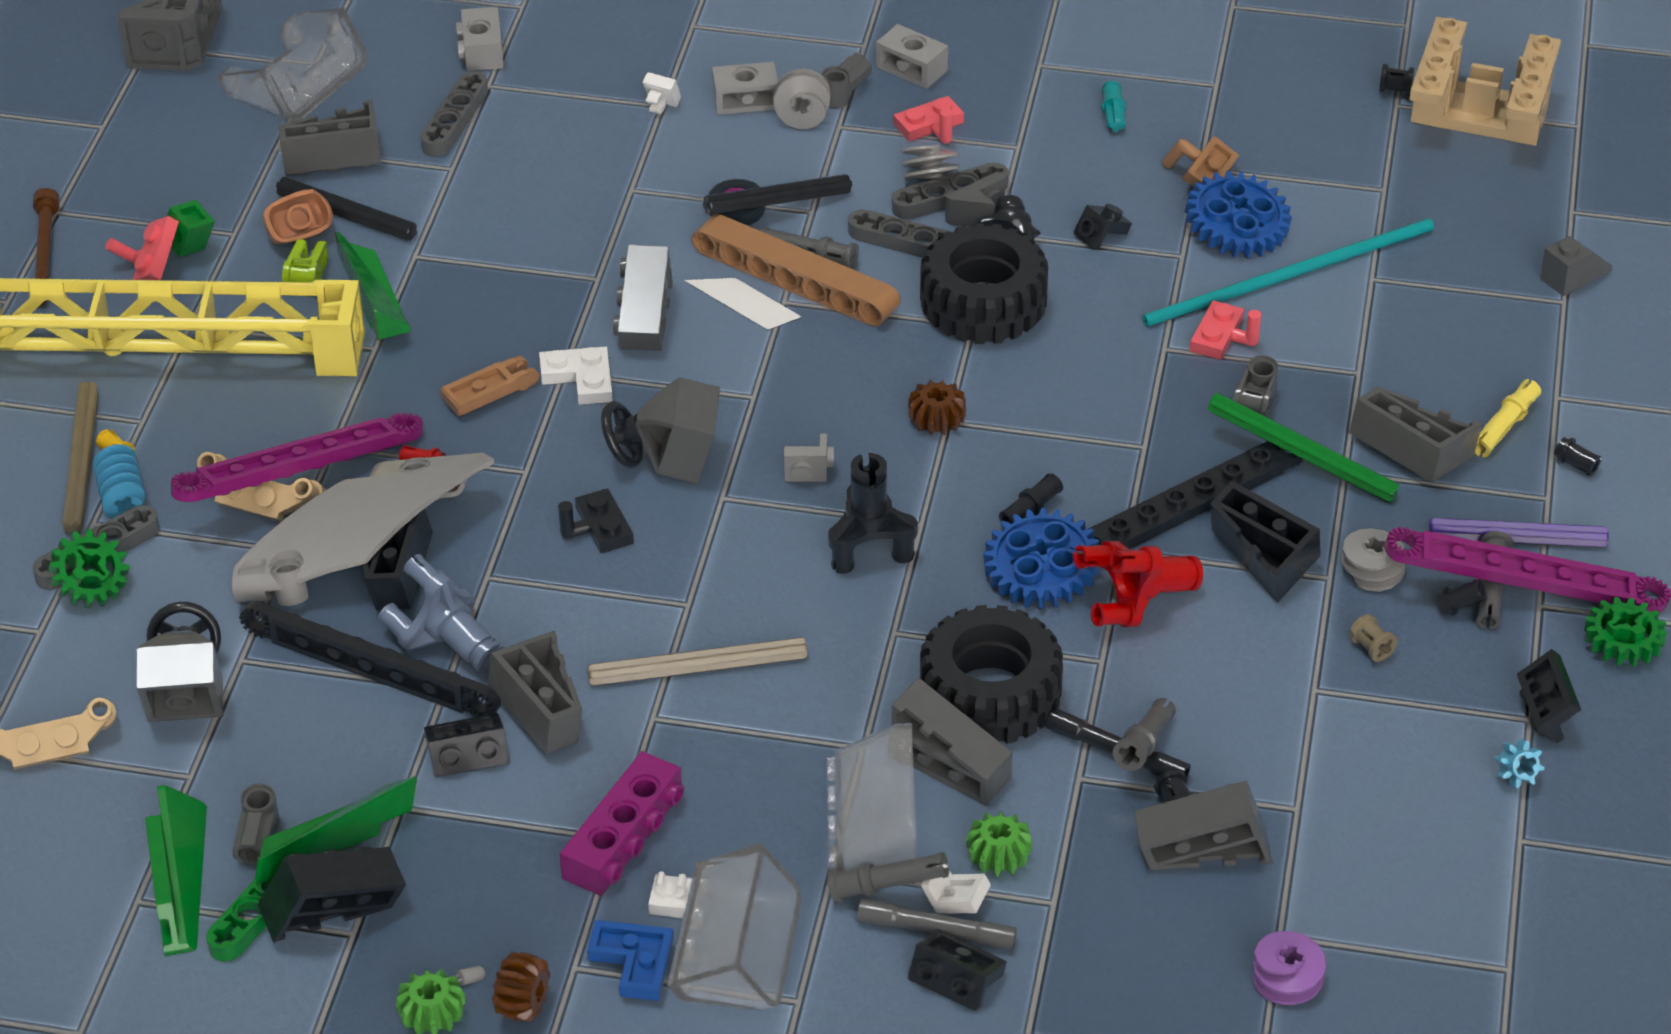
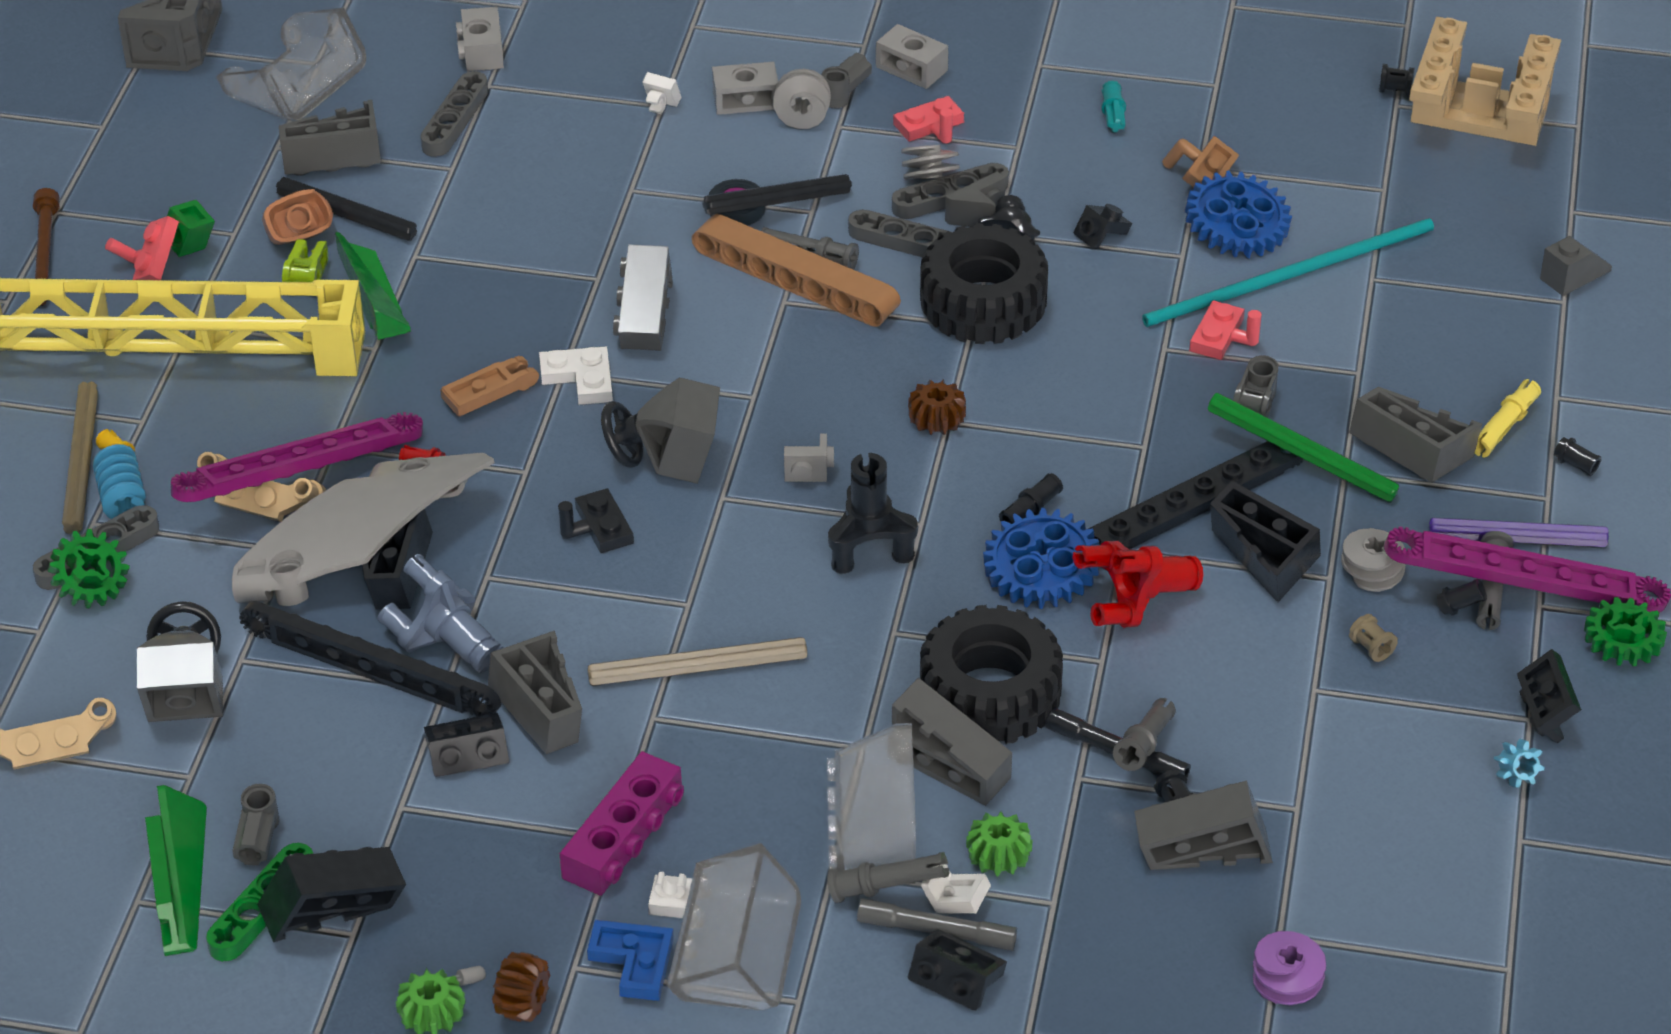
green wedge [255,776,417,883] -> none
white sticker [684,278,801,330] -> none

